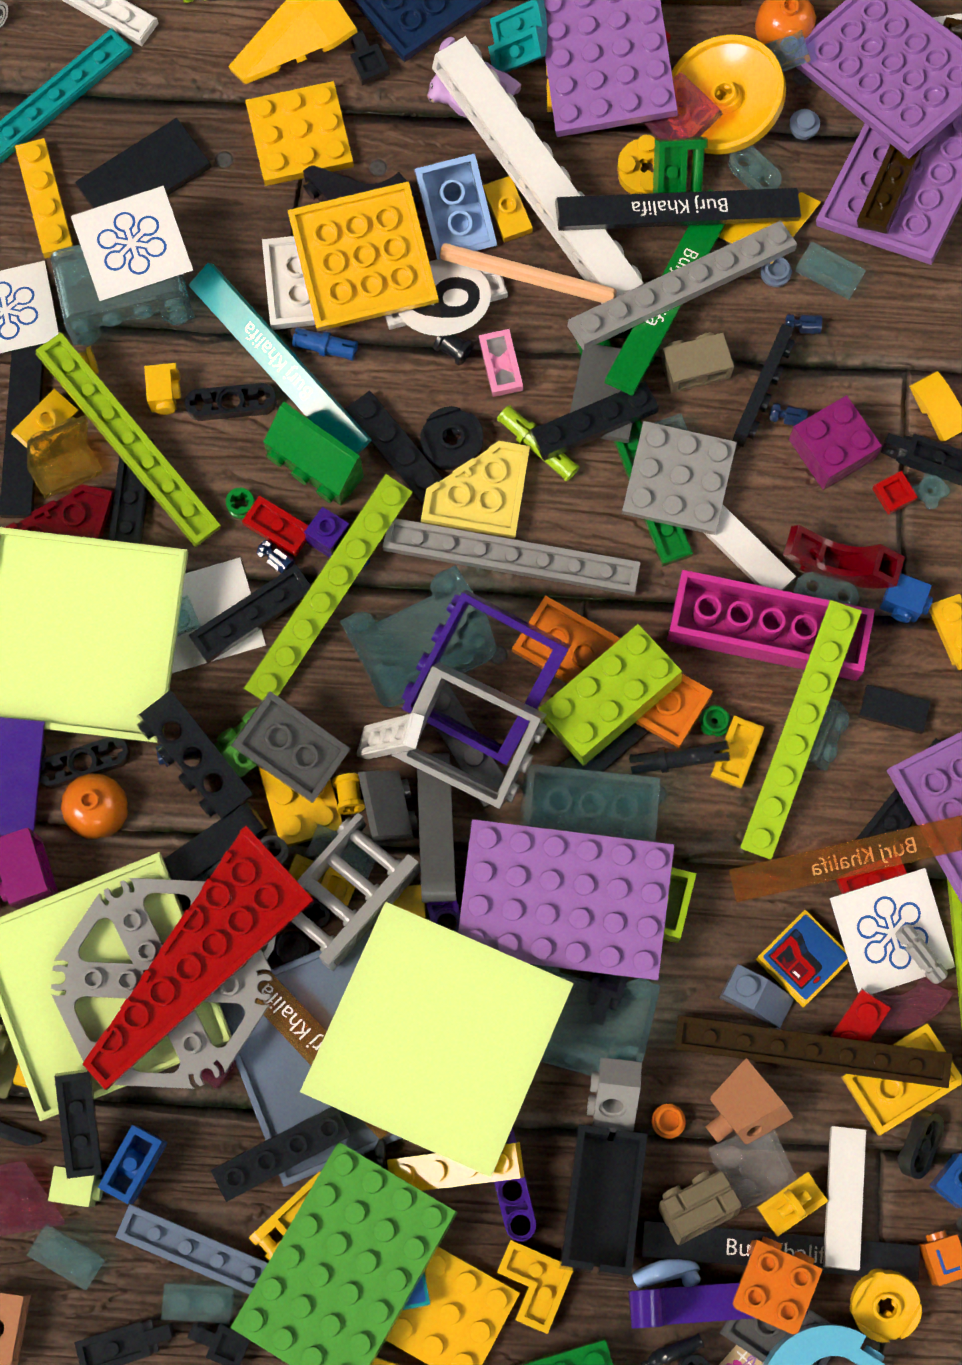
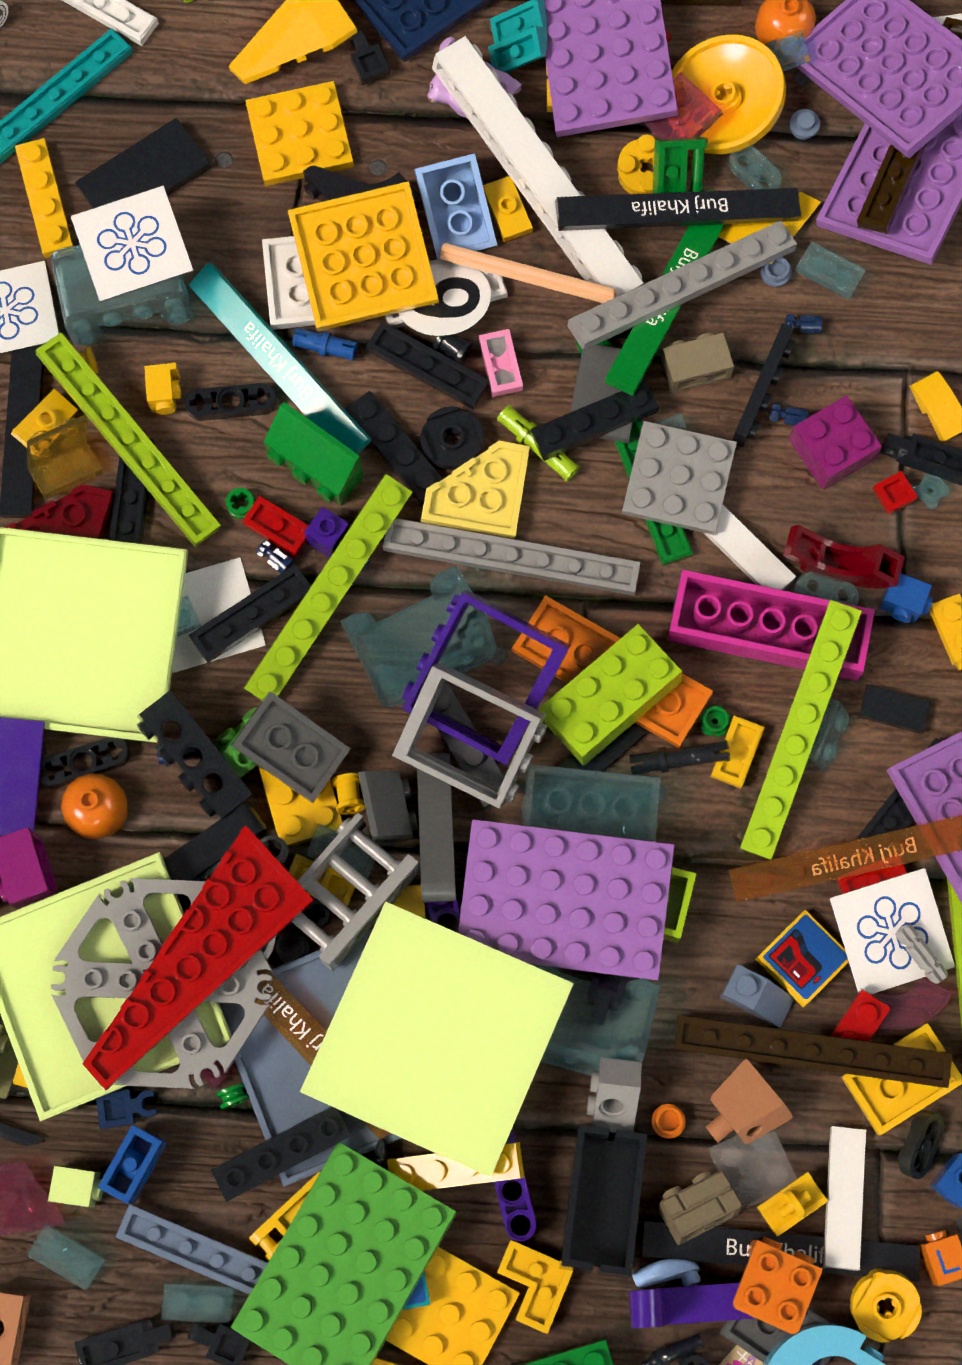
black plate [54,1069,103,1179] -> none
white tile [357,713,424,760] -> none
none -> dark blue plate [96,1089,159,1130]
none -> green bush [216,1082,250,1110]
none -> black plate [366,321,489,410]

